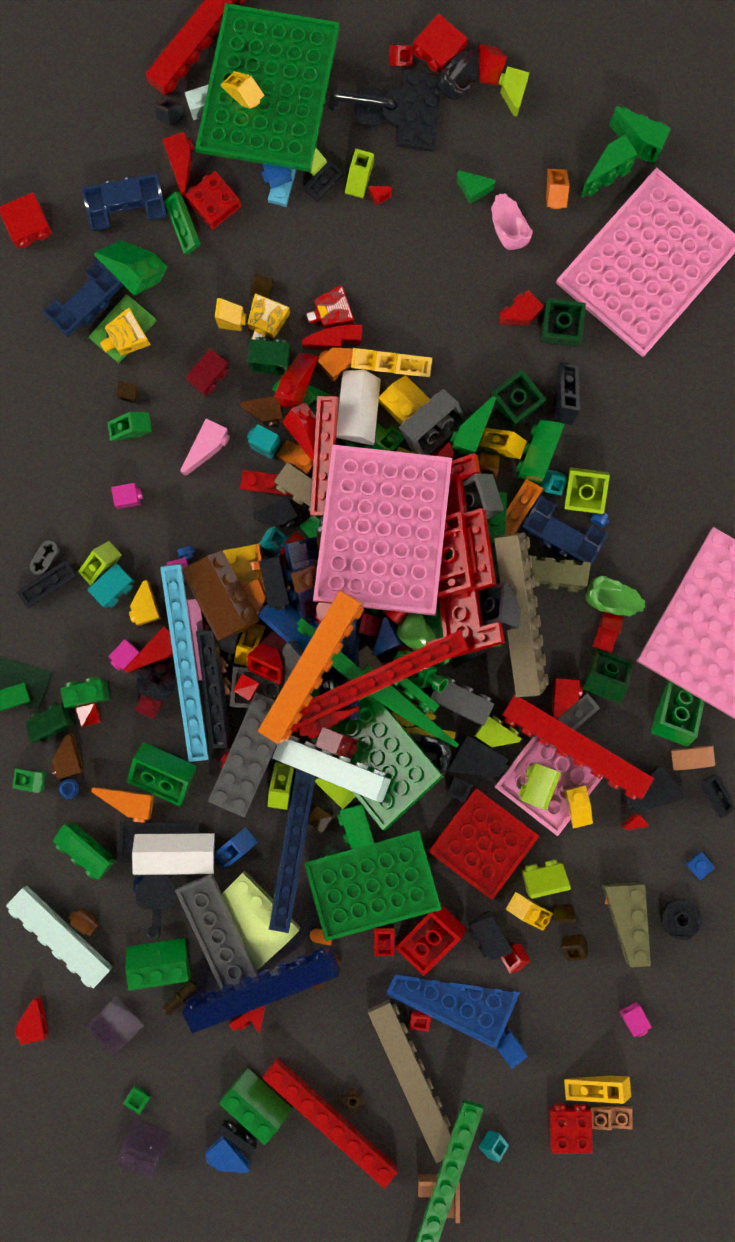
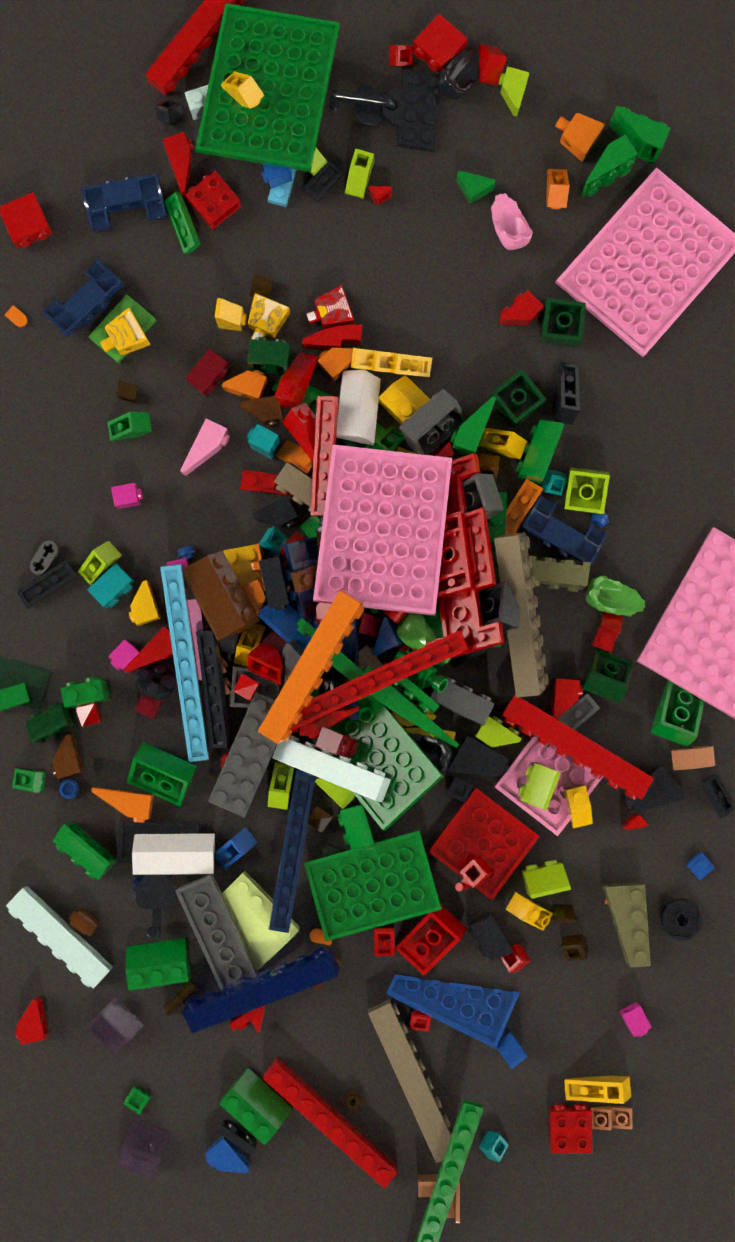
green slope [94,240,167,296] -> none
none -> orange piece [5,305,28,327]
none -> orange slope [222,370,268,400]
none -> red brick [455,857,494,891]
none -> orange torso [555,113,605,162]

